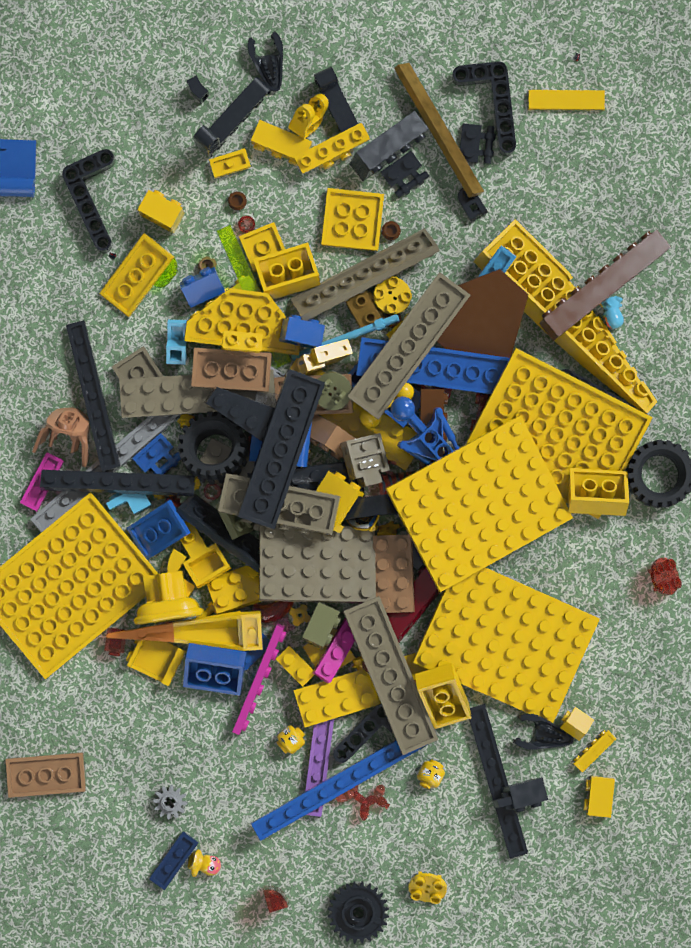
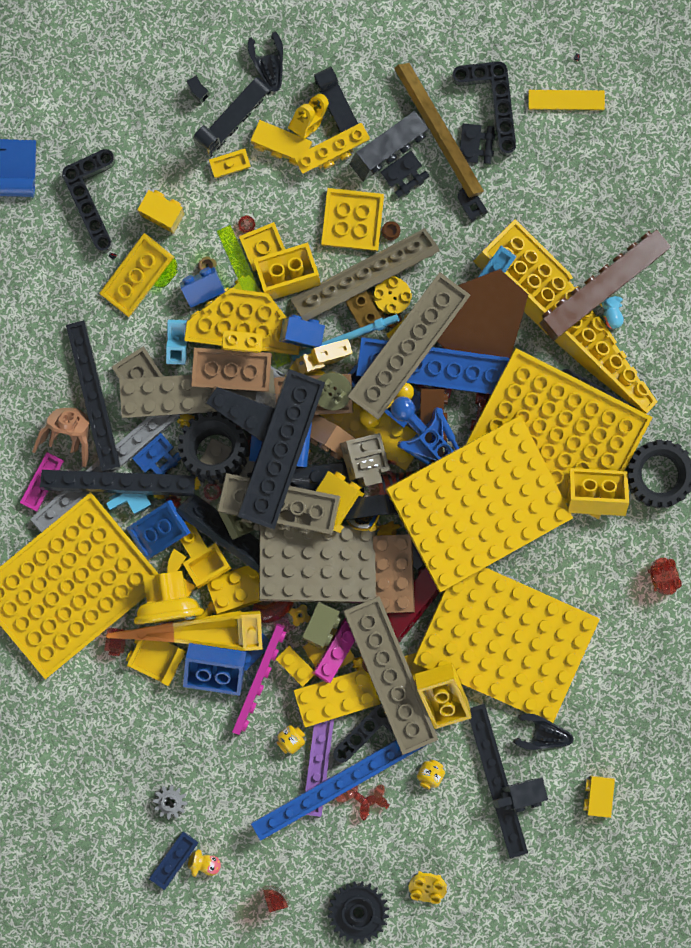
medium nougat plate [6,752,86,798] -> none
reddish brown plate [228,191,247,211] -> none
yellow brick [560,707,594,741] -> none
yellow piece [573,730,616,773] -> none

